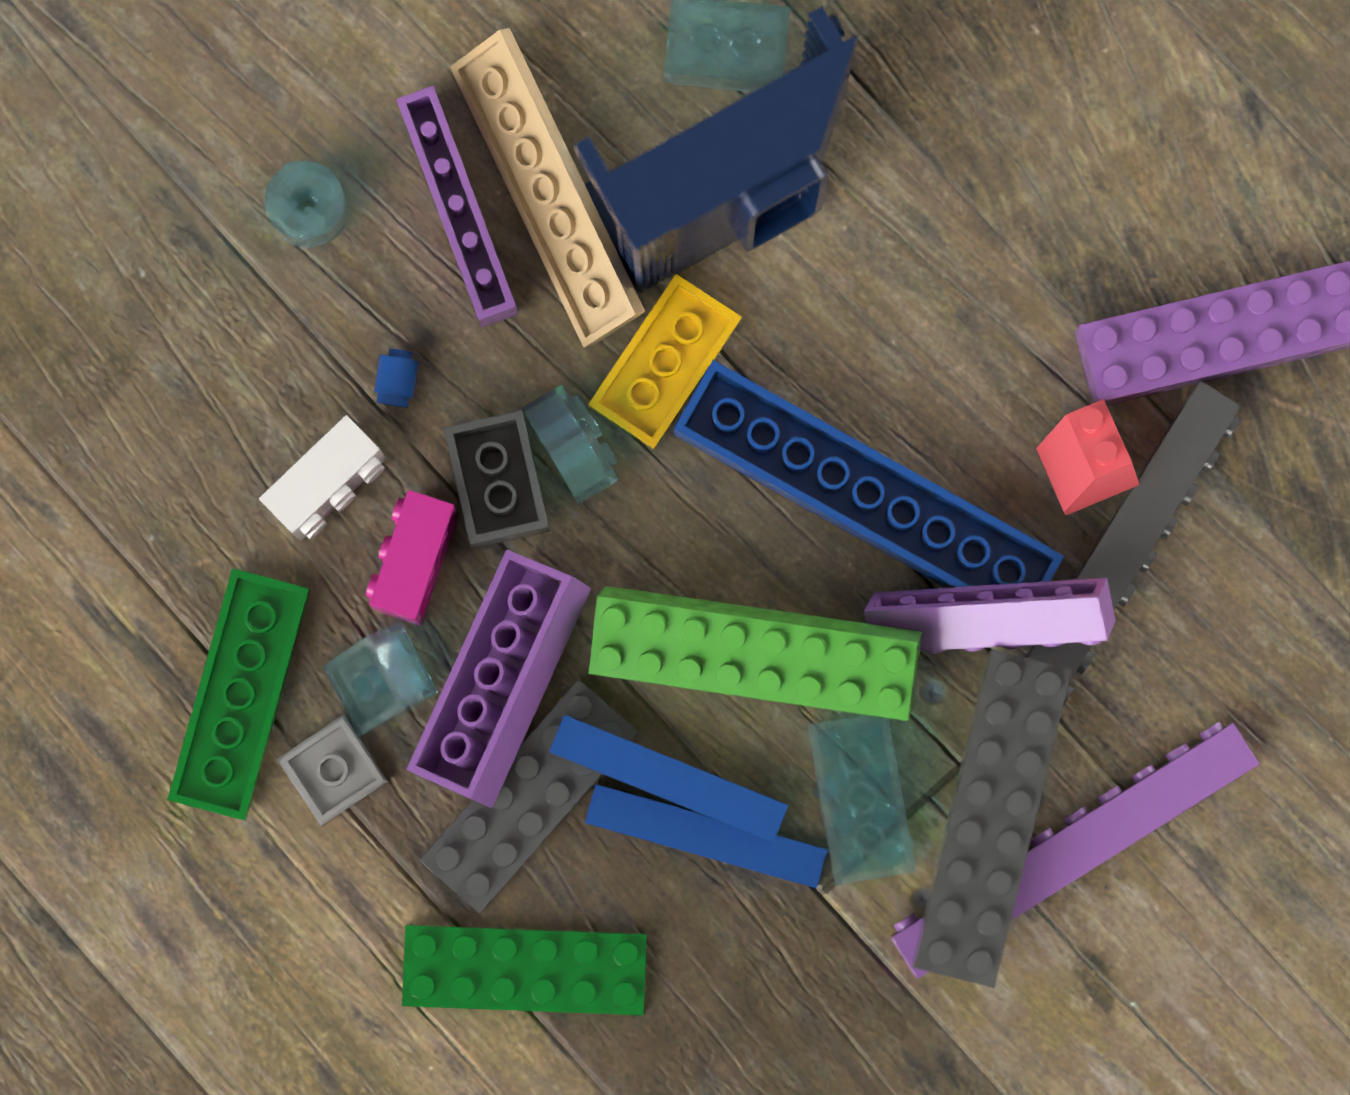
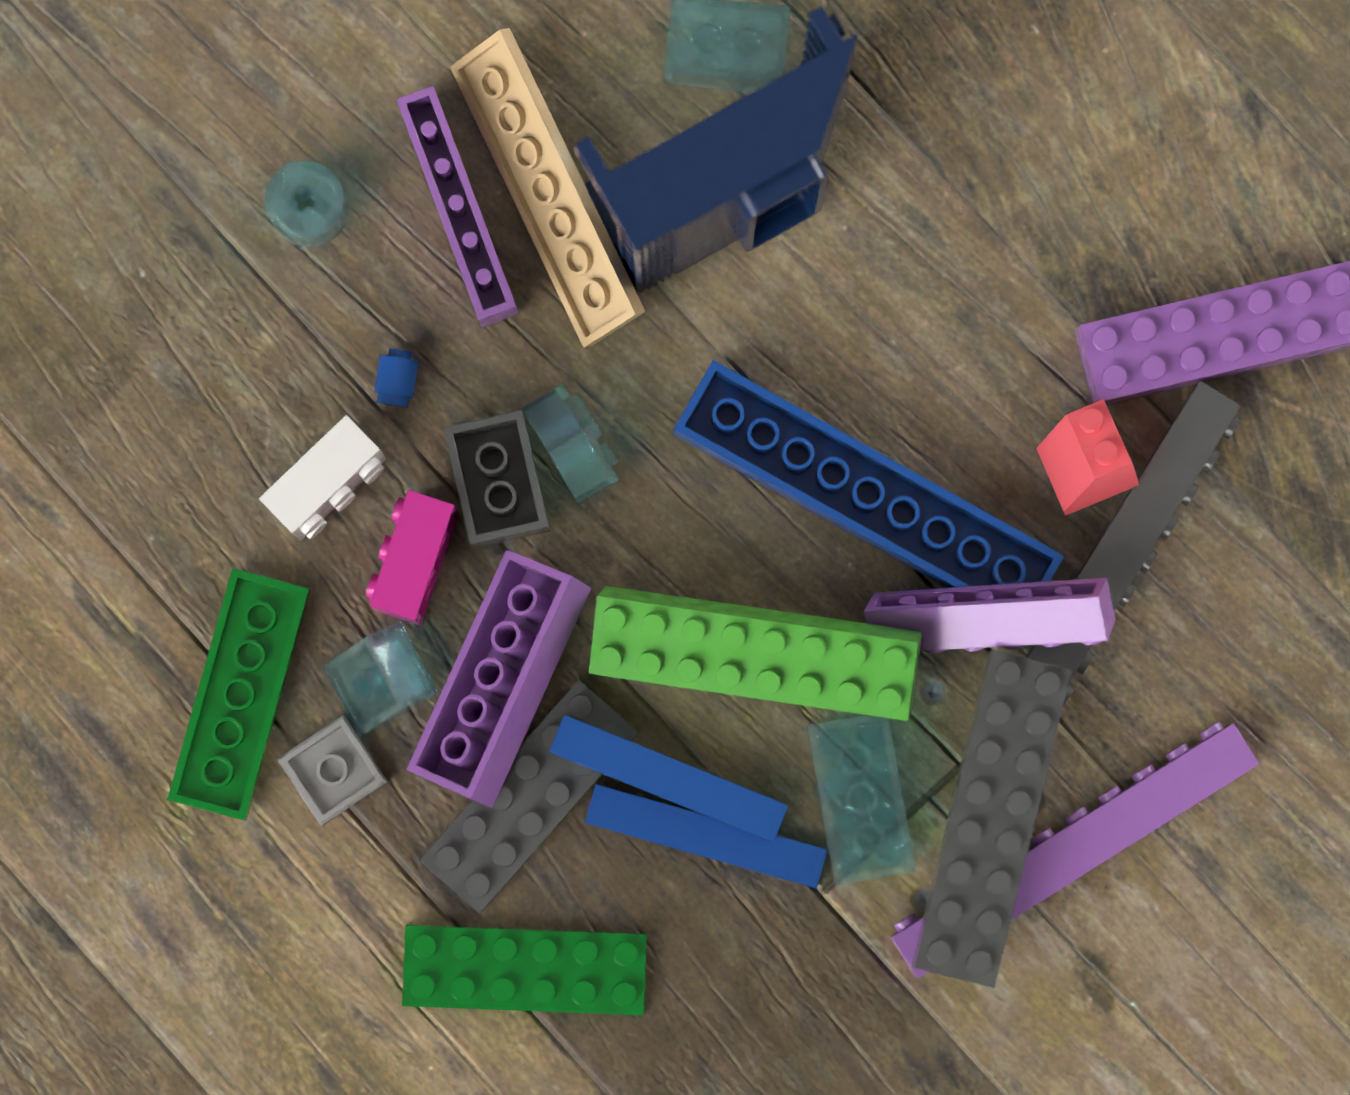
yellow plate [588,274,742,450] -> none

